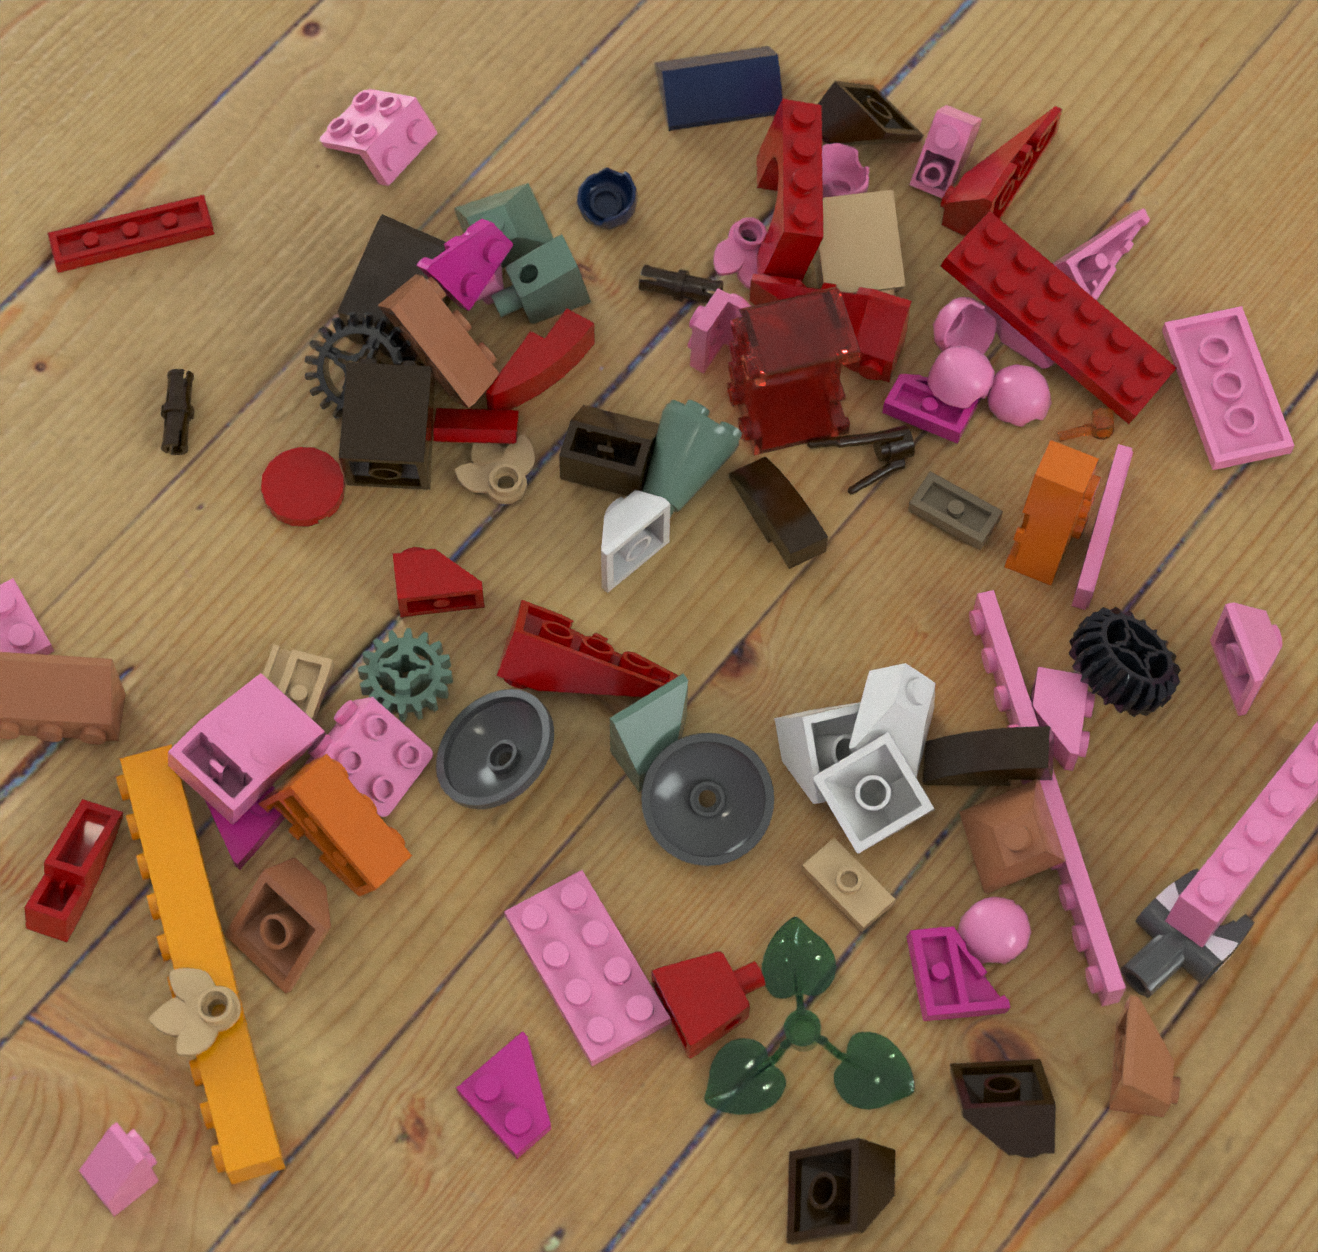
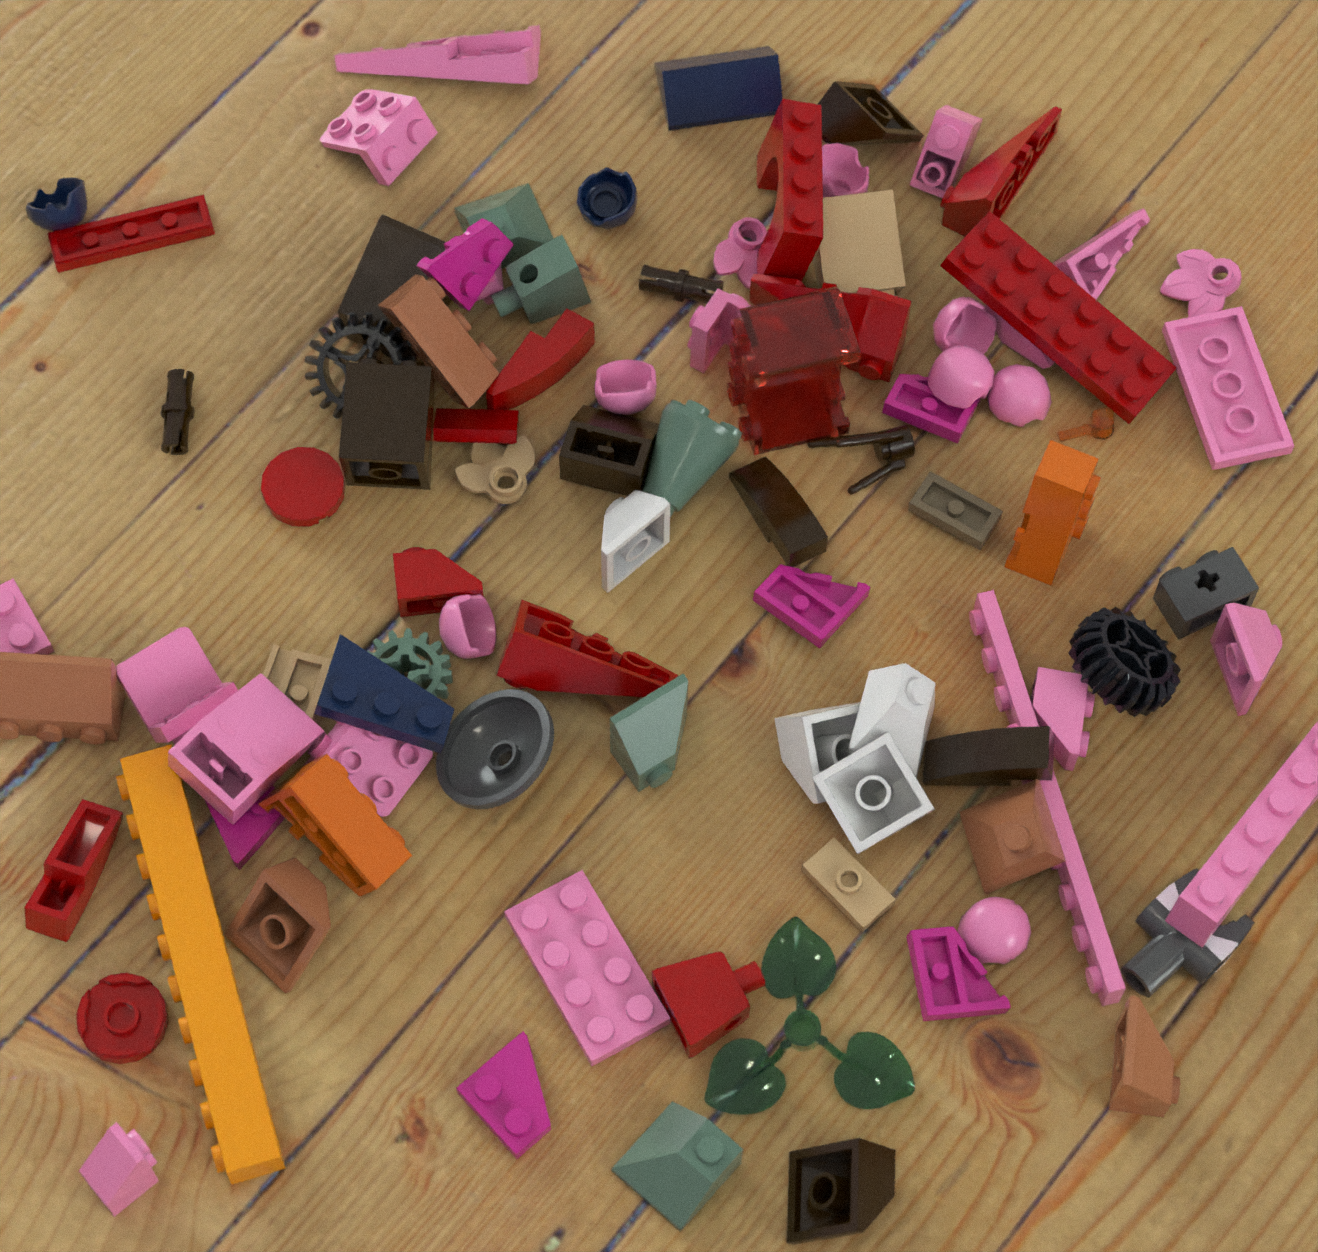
tan plate [149,968,241,1056] -> none
dark grey dish [641,733,774,866] -> none
dark brown slope [950,1059,1056,1158] -> none
bright pink tile [1071,444,1133,610] -> none
none -> dark blue hair [26,177,88,231]
none -> red tile [76,973,169,1064]
none -> bright pink bracket [116,627,238,745]
none -> dark blue wing [314,634,454,753]
none -> bright pink wedge [335,25,541,84]
none -> bright pink hair [439,594,496,659]
none -> bright pink hair [595,359,657,415]
none -> sand green slope [611,1101,743,1231]
none -> dark pink wing [753,564,871,649]
none -> dark grey brick [1153,547,1259,640]
none -> bright pink plate [1160,249,1242,317]

